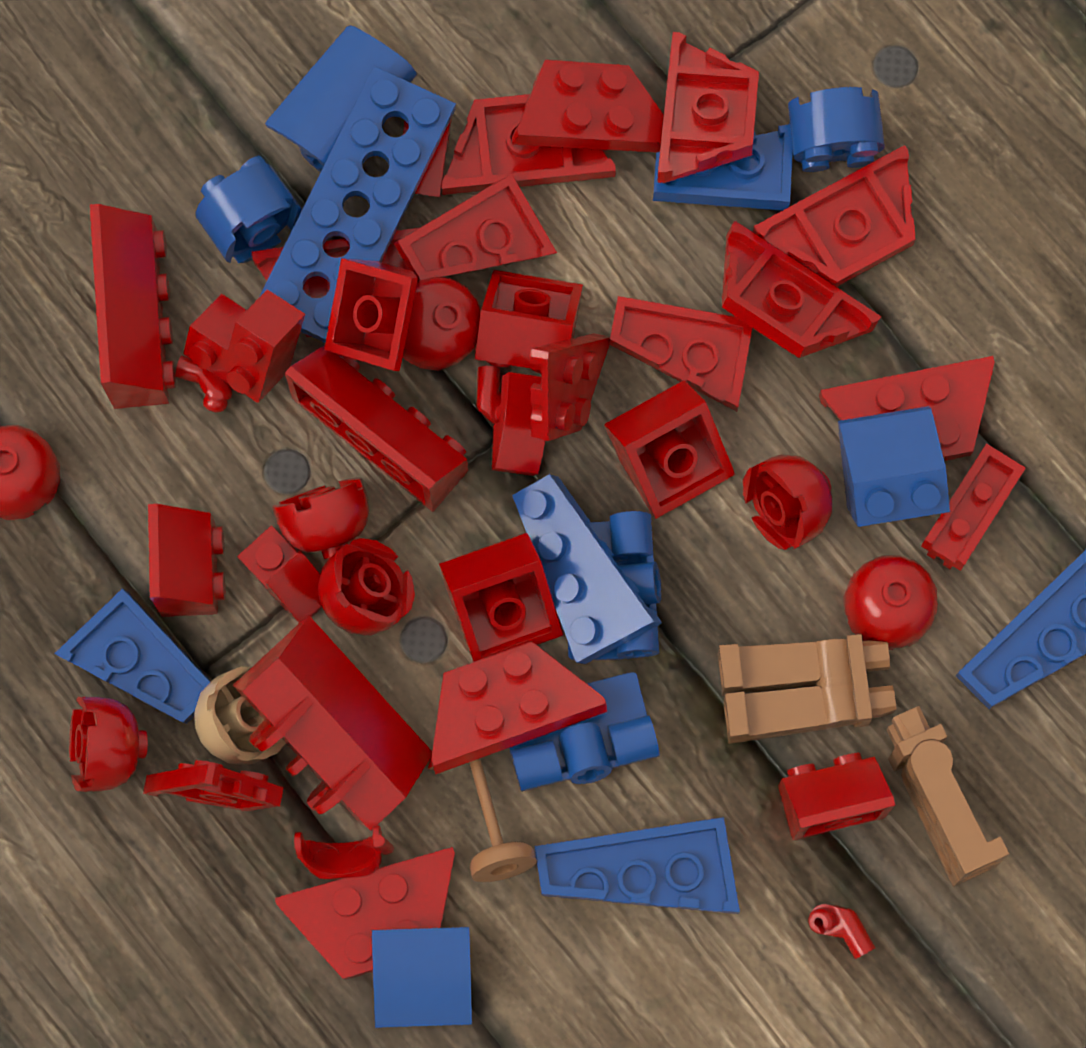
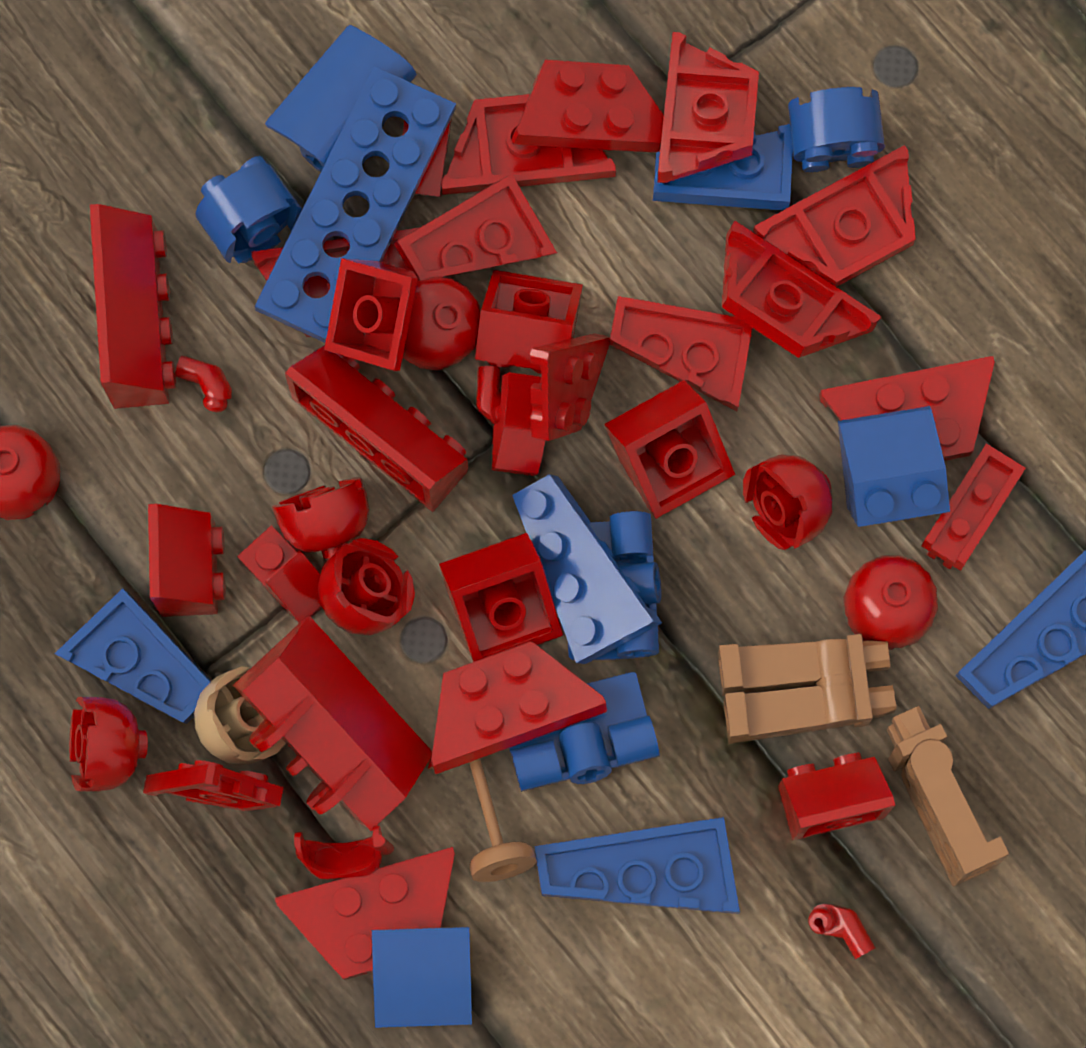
red brick [183,289,305,403] -> none

